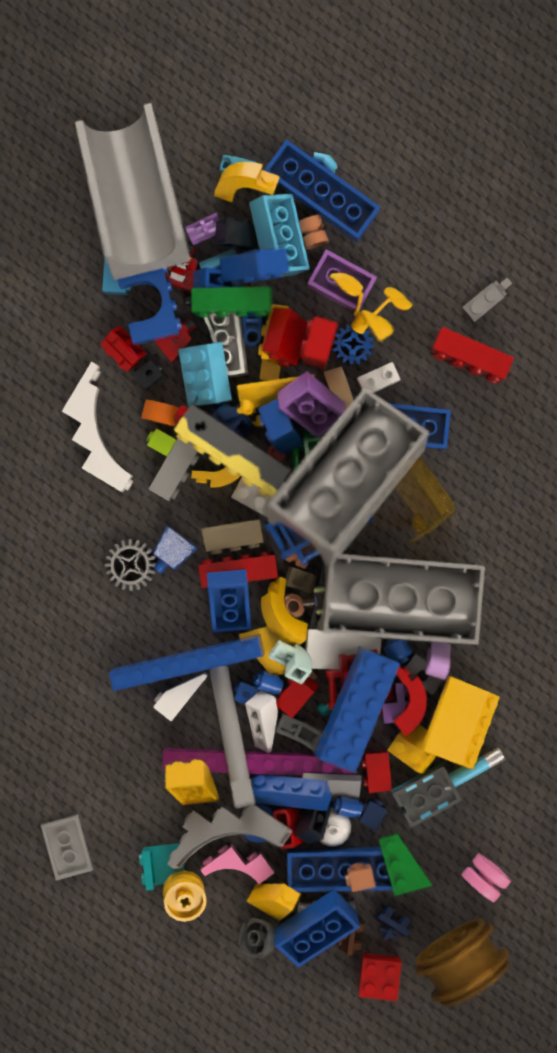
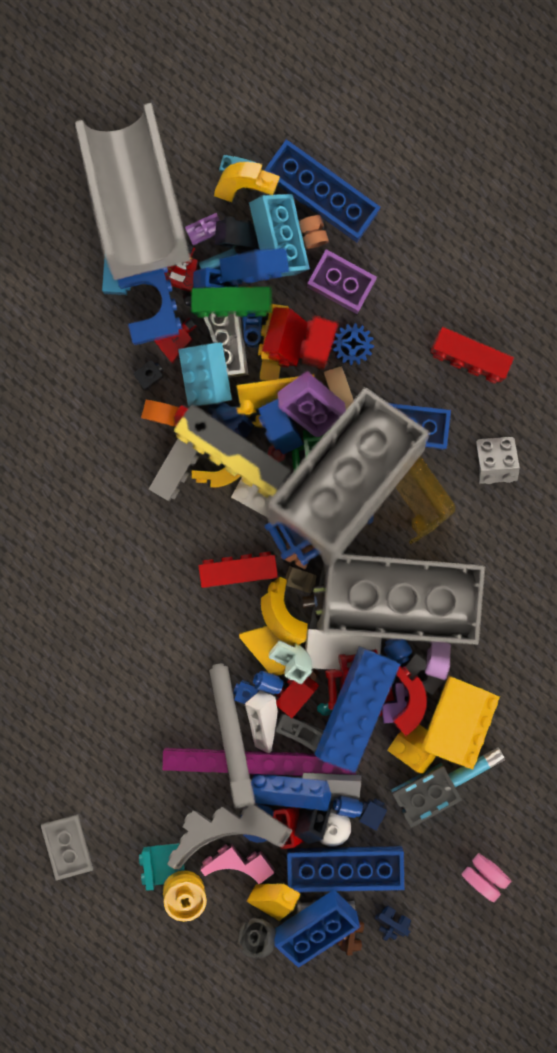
white arch [62,362,134,492] -> none
red brick [100,326,147,372] -> none
light grey gear [105,539,156,591] -> none
blue brick [109,634,265,691] -> none
lime brick [146,429,177,456] -> none
torso [153,526,197,574] -> none
white slope [153,672,208,721] -> none
yellow slope [166,760,219,805] -> none
dark tan slope [202,519,263,555] -> none
blue brick [207,569,251,633] -> none
nougat head [284,594,305,618] -> none
medium azure arm [313,152,337,174] -> none
yellow plant [329,273,412,341] -> none
nougat brick [345,863,375,892] -> none
white brick [356,362,401,393] -> none
red brick [358,952,402,1001] -> none
red brick [361,750,392,793] -> none
green wing [378,833,432,896] -> none
pearl gold wheel [415,918,510,1007] -> none
light grey hinge [462,278,512,322] -> none
none -> light grey bracket [476,437,520,484]

